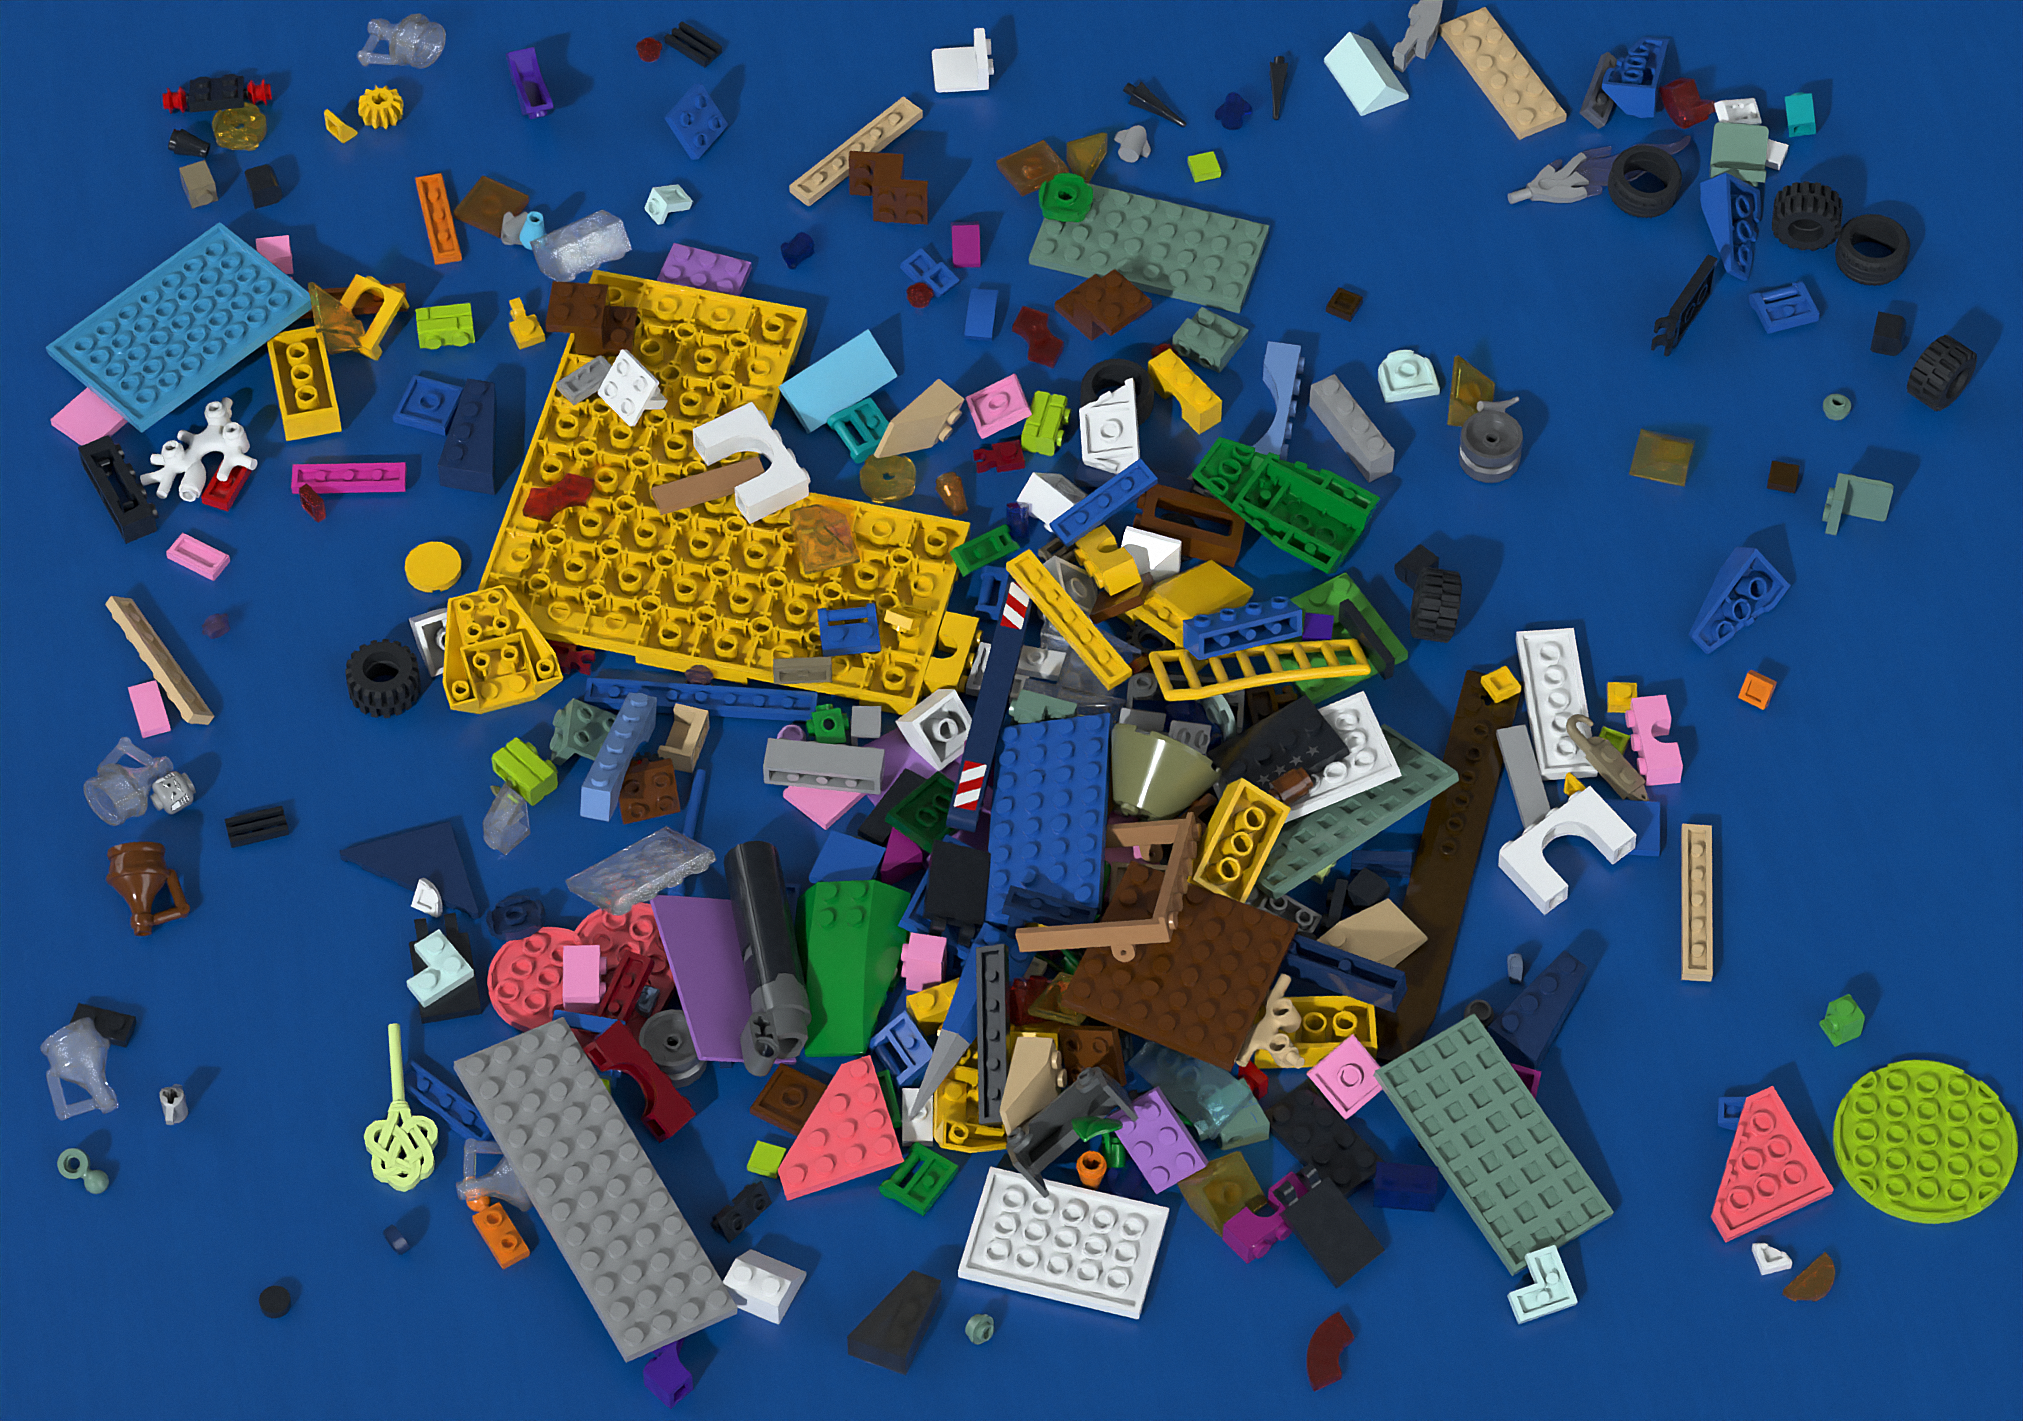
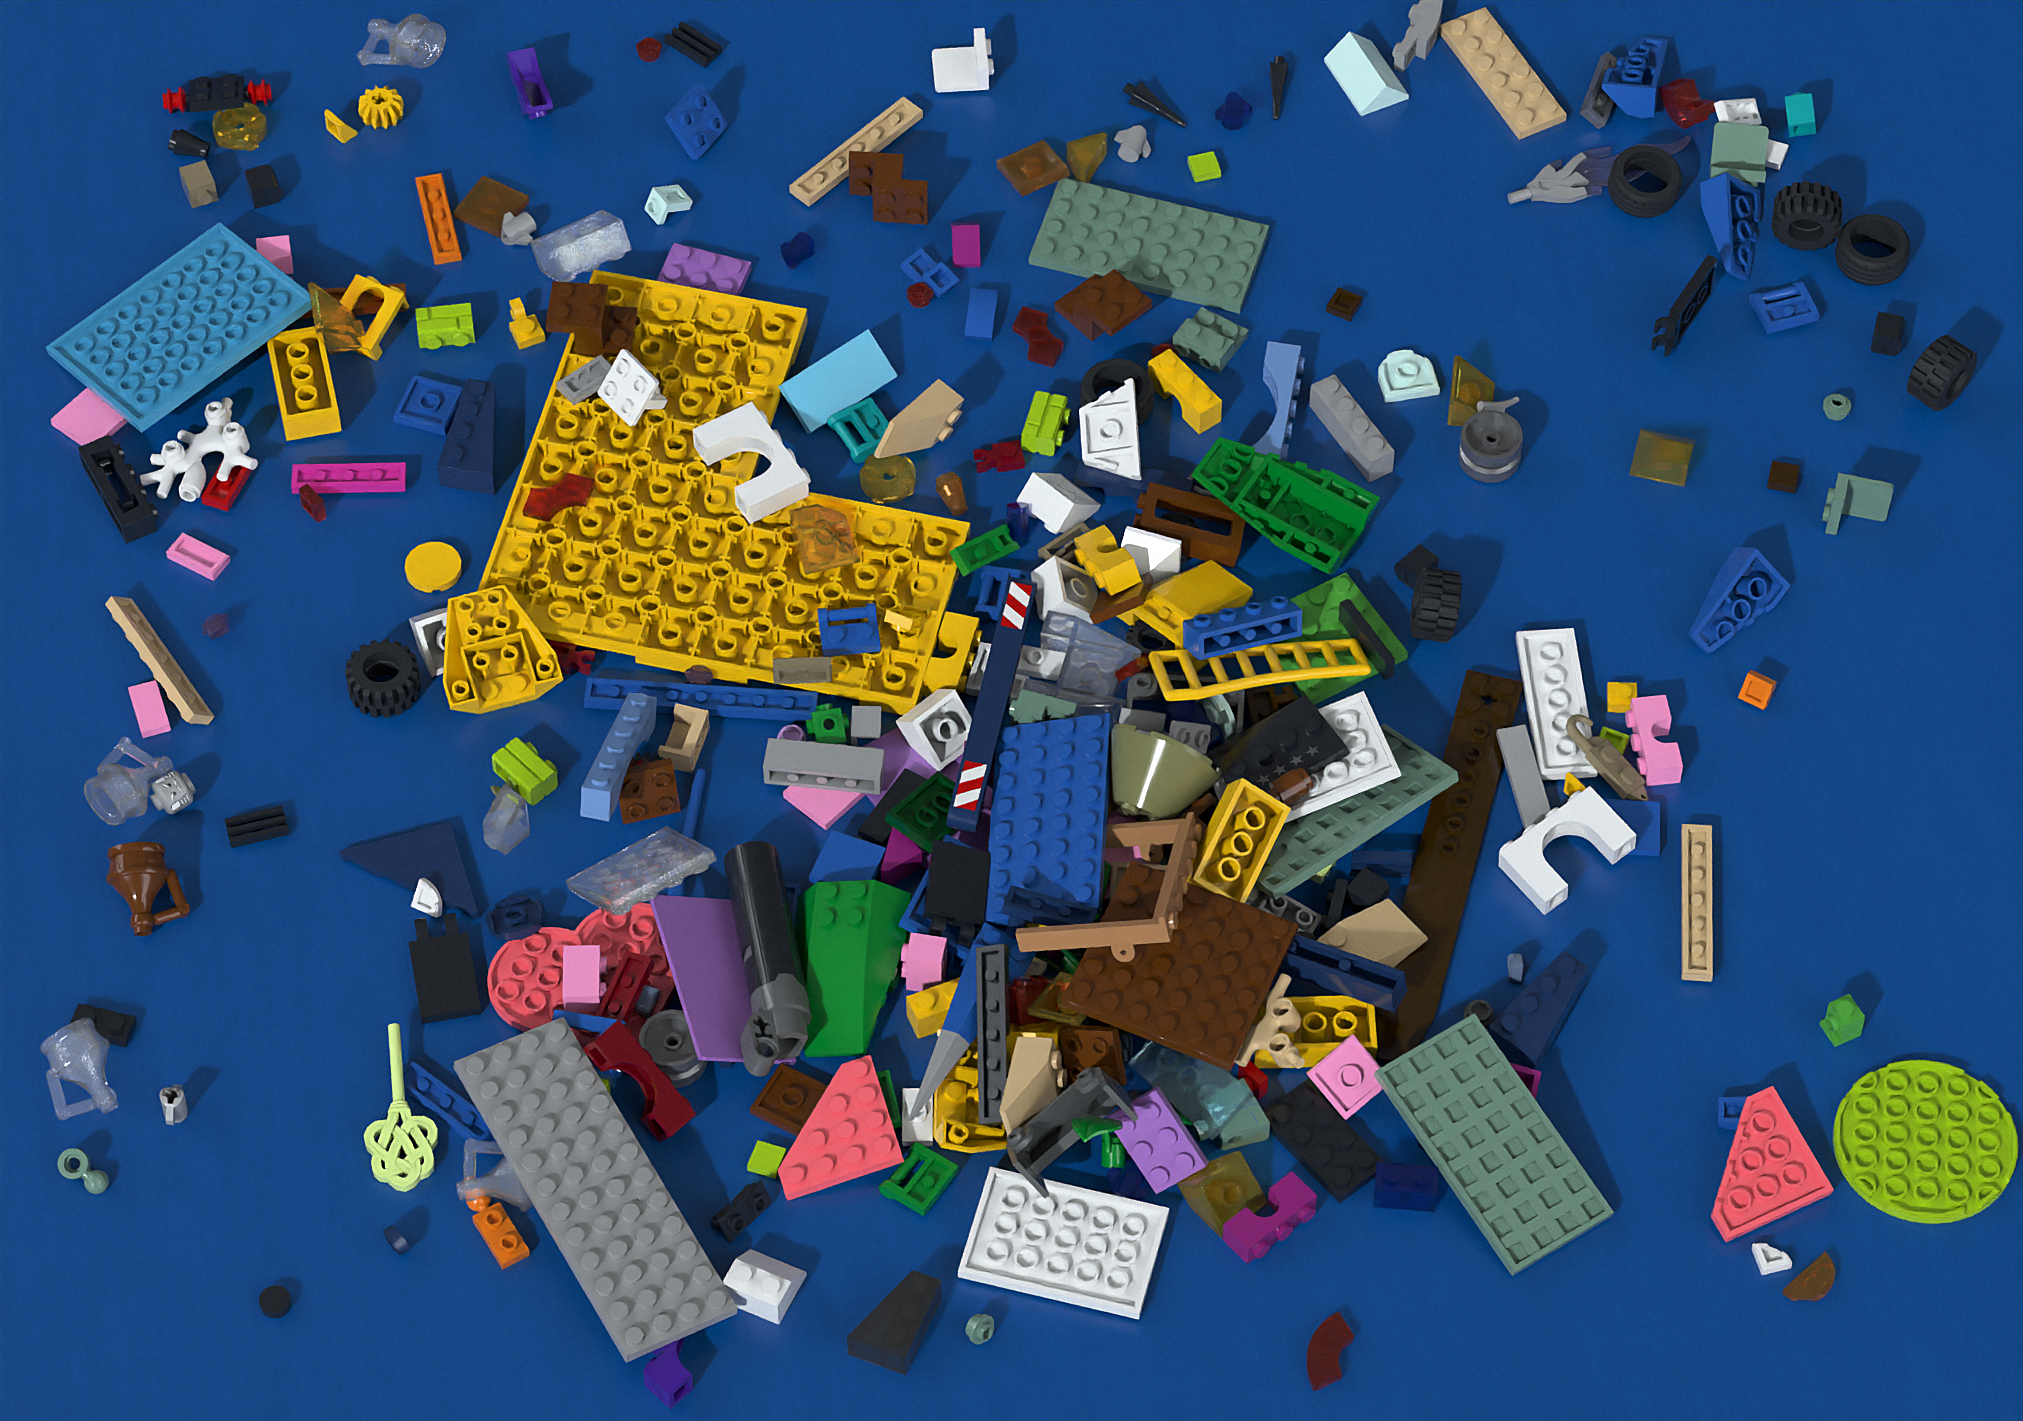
light aqua plate [406,929,474,1008] -> none
medium azure cone [519,211,547,250] -> none
sand green bracket [550,698,617,766] -> none
medium nougat tile [651,457,765,515] -> none
blue plate [868,1010,934,1092] -> none
bright pink tile [966,374,1032,439] -> none
yellow plate [1006,549,1132,691] -> none
green plate [1039,173,1093,223] -> none
blue plate [1049,458,1158,548] -> none
orange cone [1076,1151,1107,1191] -> none
black tile [1273,1163,1385,1288] -> none
dark purple tile [1302,612,1334,642] -> none
yellow tile [1481,666,1521,703] -> none
light aqua plate [1507,1245,1578,1325] -> none

